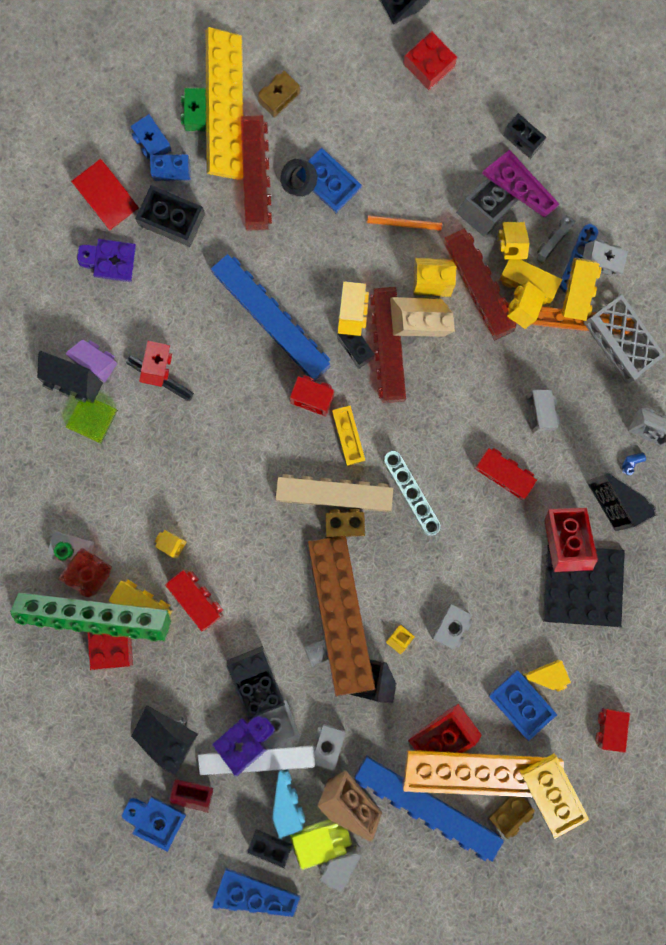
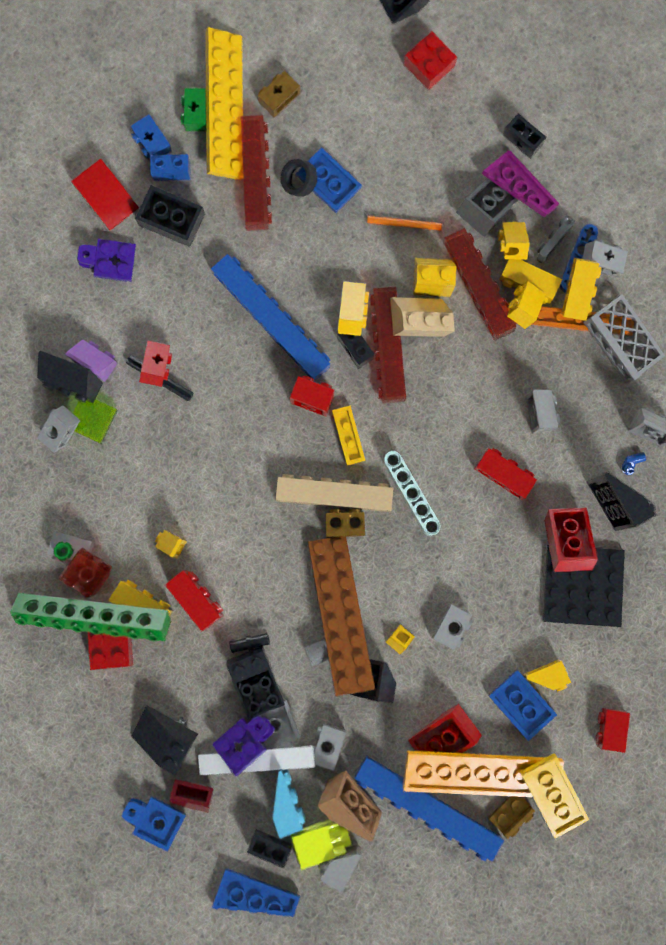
none -> light grey brick [37,406,80,453]
none -> black pin [229,633,270,654]

